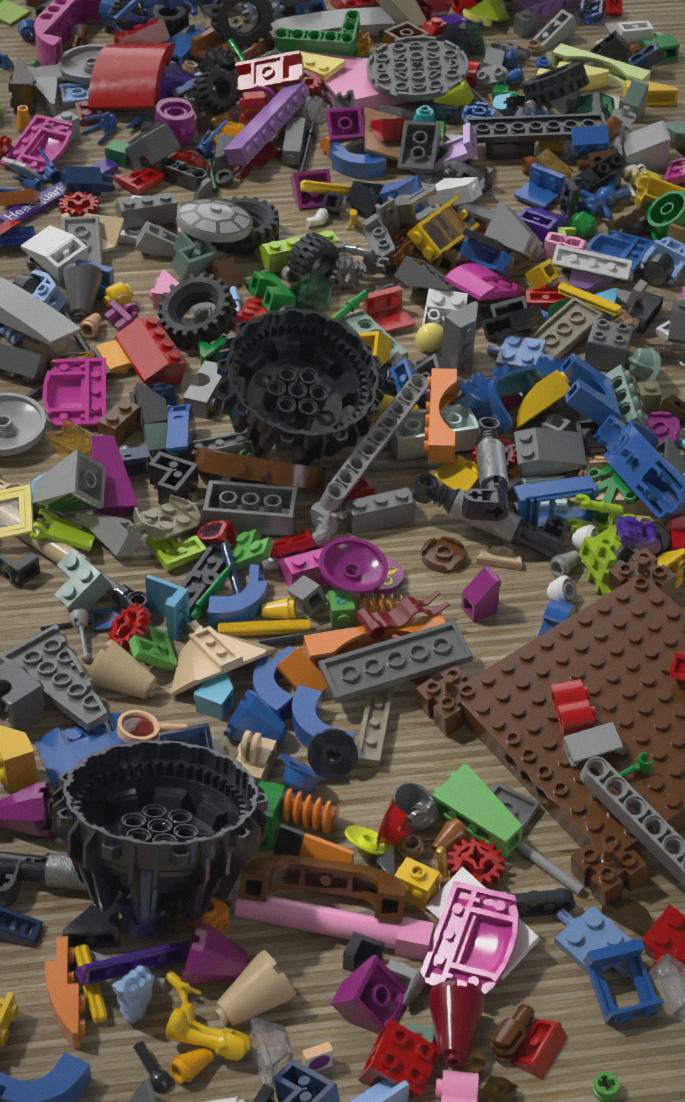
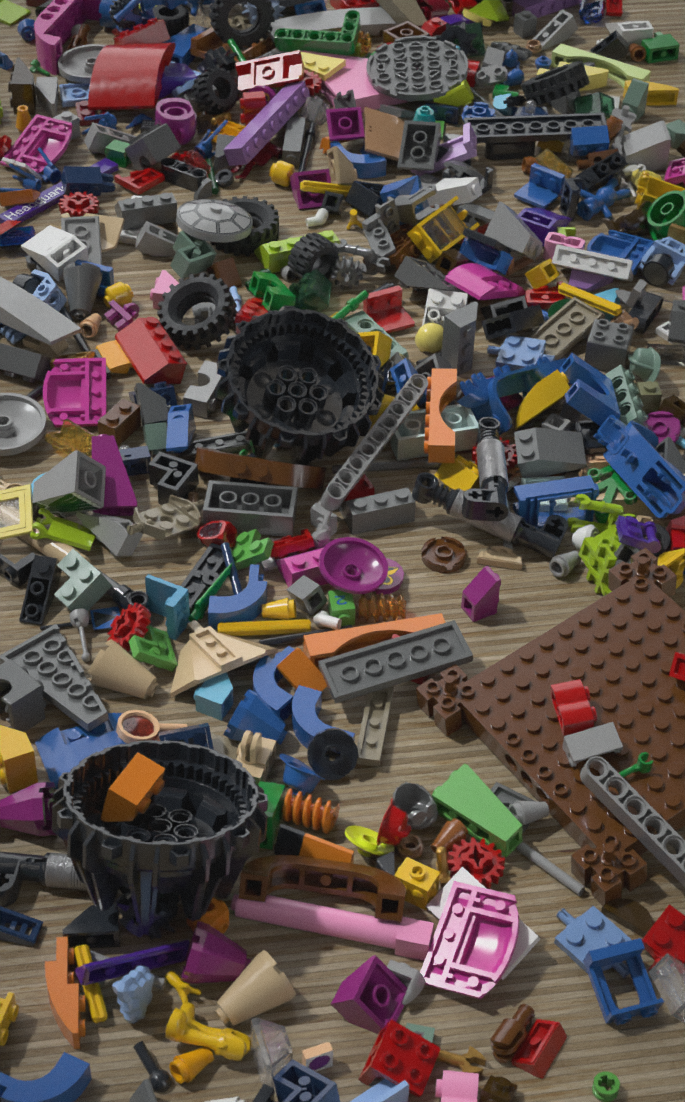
light grey hinge [29,64,63,85] -> none
lime plate [146,536,207,571] -> none
medium nougat plate [181,61,198,75] -> none
green slope [198,335,227,366] -> none
black panel [343,932,385,973] -> none
dark red flag [356,591,450,641] -> none
red brick [371,118,410,141] -> none
dark red cone [428,980,485,1067] -> none
black plate [507,888,575,918] -> none
blue brick [538,599,577,637] -> none
white cone [547,575,577,604] -> none
green head [569,211,598,239] -> none
dark blue piece [627,41,665,73] -> none
none -> black slope [19,555,62,625]
none -> light grey slope [84,123,137,154]
none -> orange slope [101,752,165,822]
none -> yellow head [269,160,295,187]
none -> white arm [313,611,342,630]
none -> tan slope [327,146,357,185]
none -> light grey cone [508,800,549,826]

